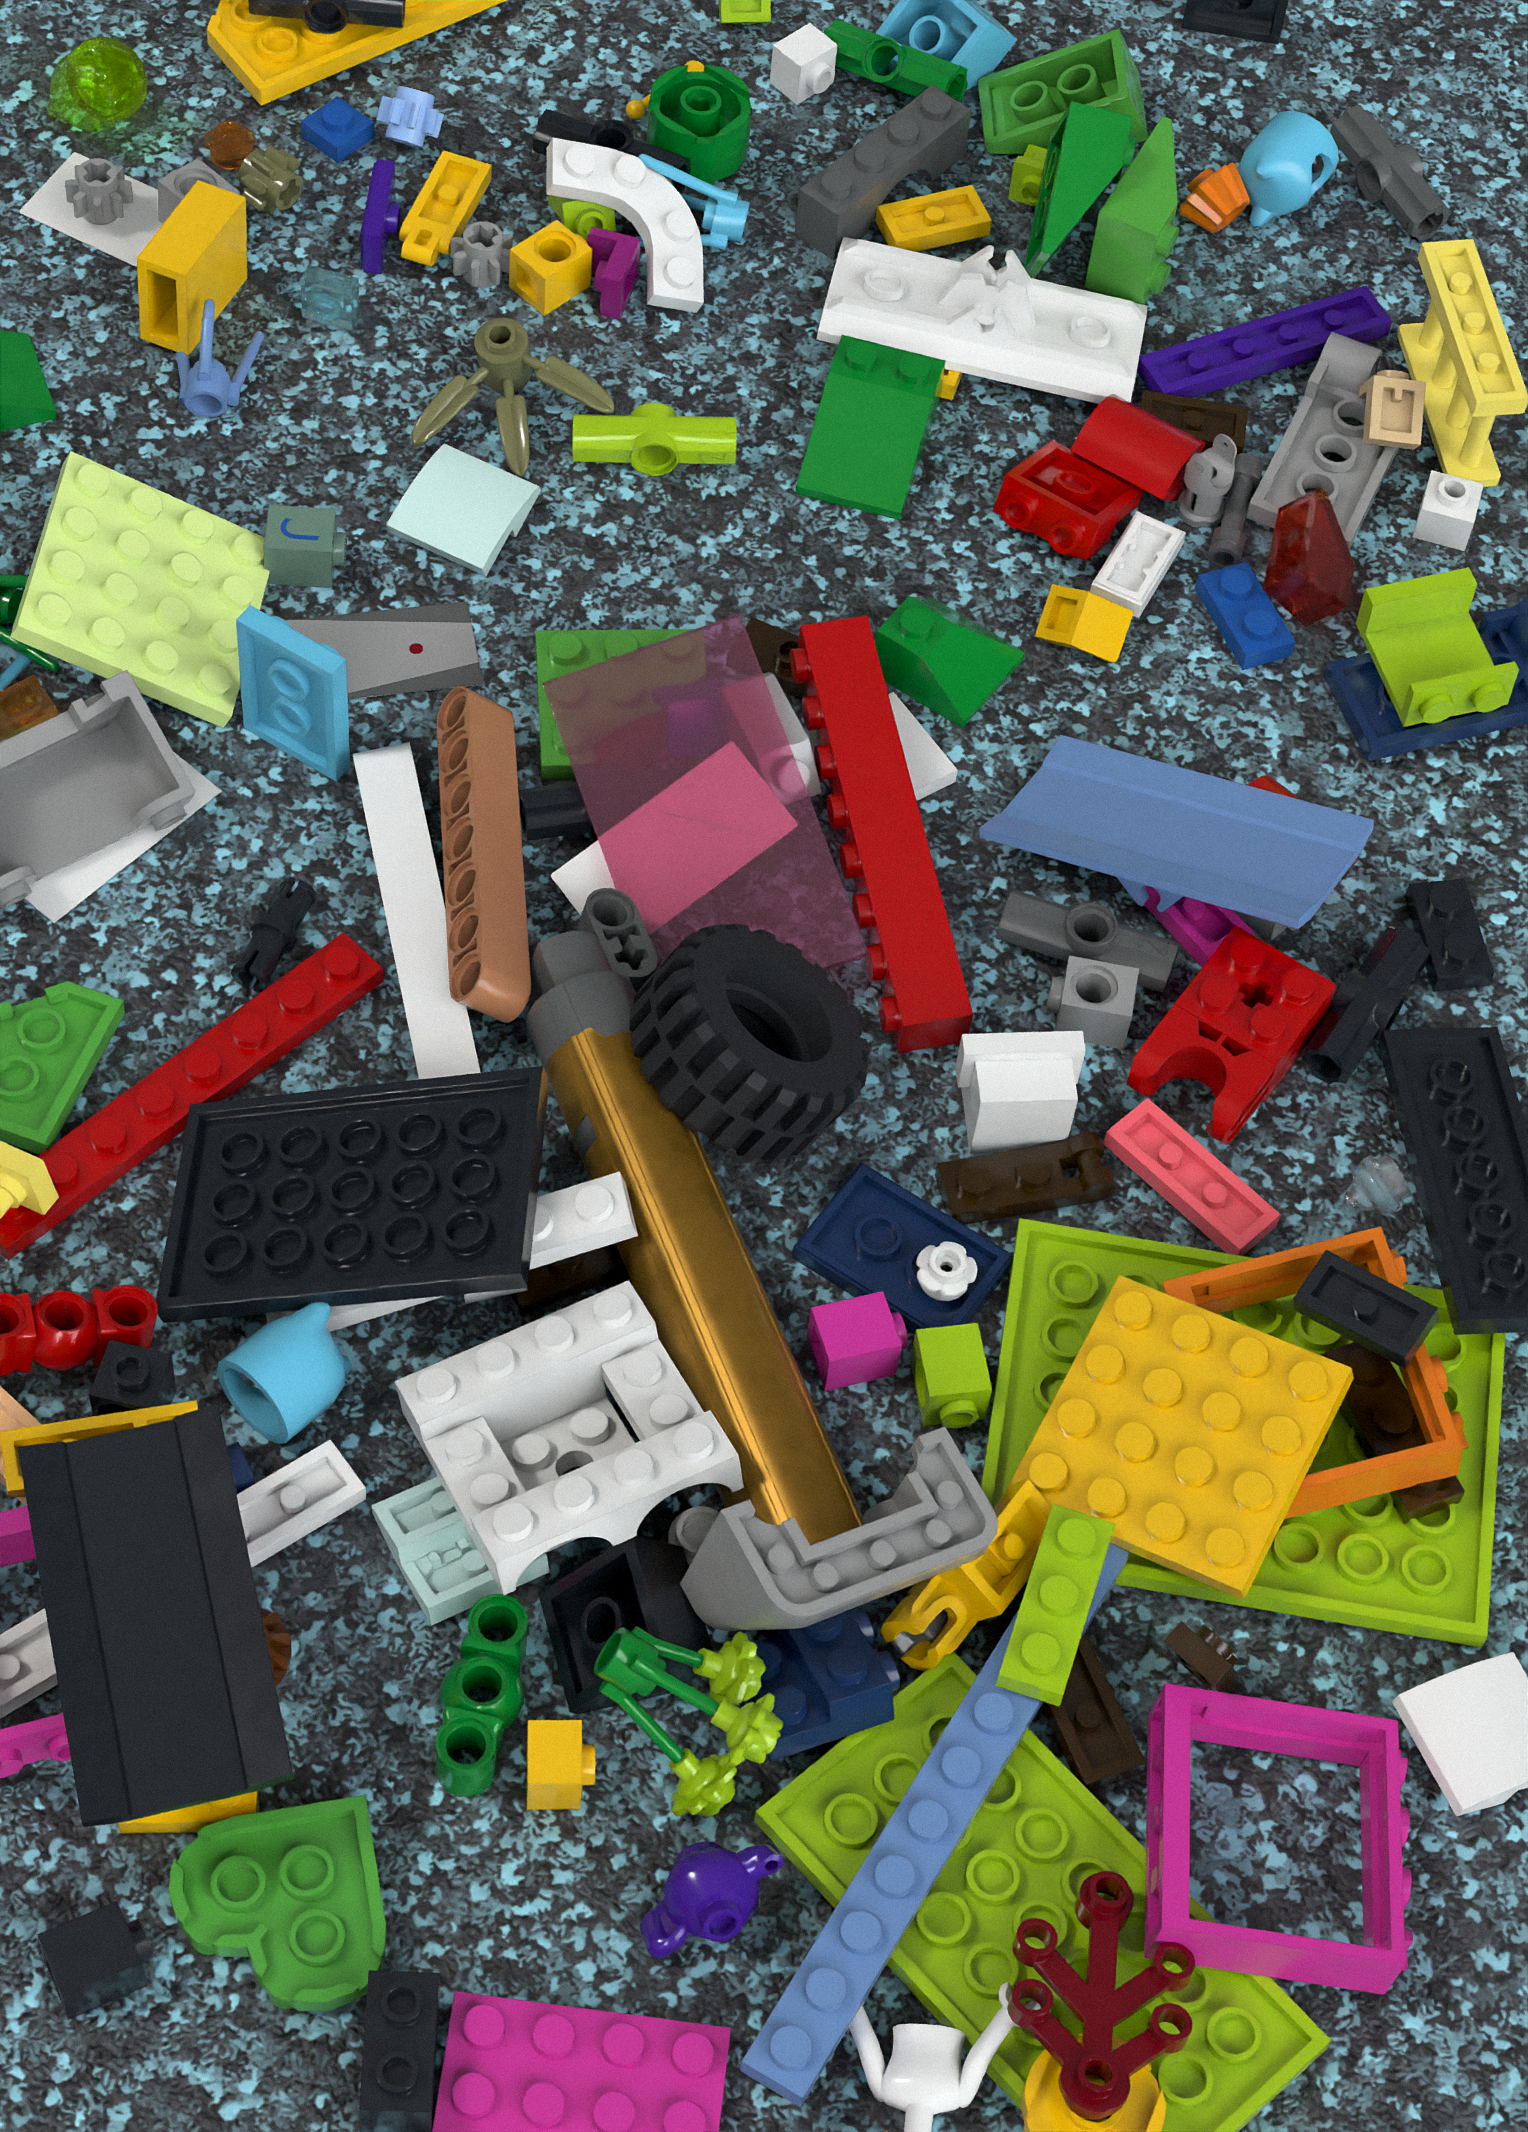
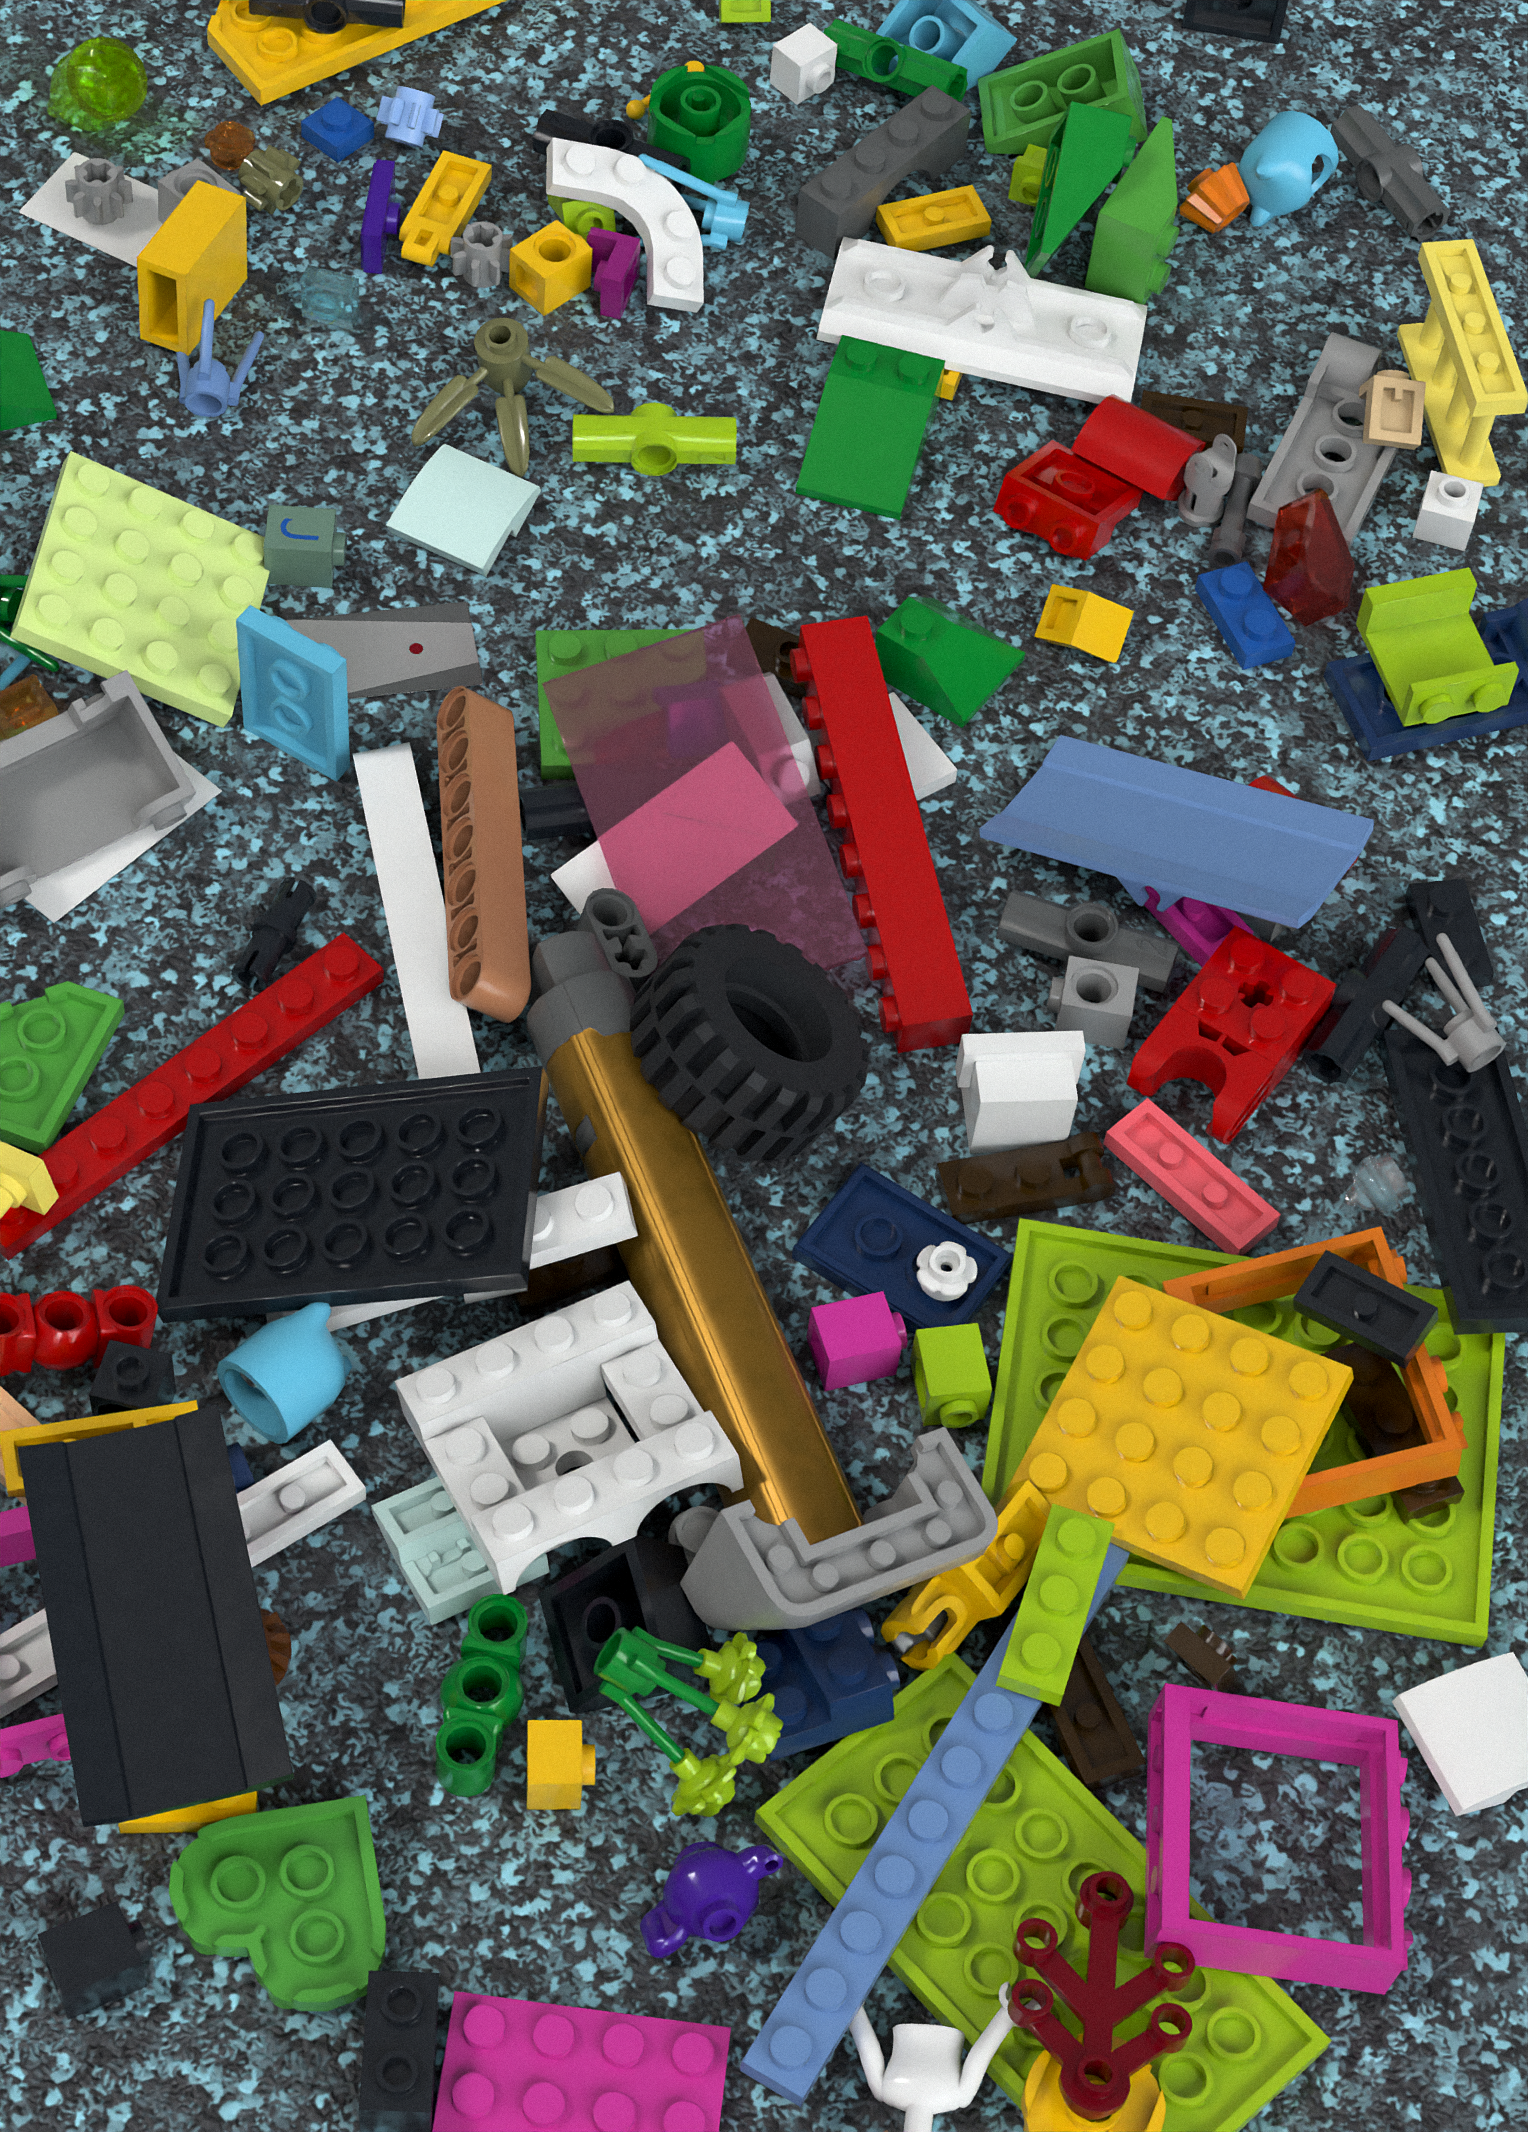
white plate [1090,511,1186,618] -> none
dark purple plate [1137,285,1392,398] -> none
none -> light grey plant [1382,933,1506,1072]

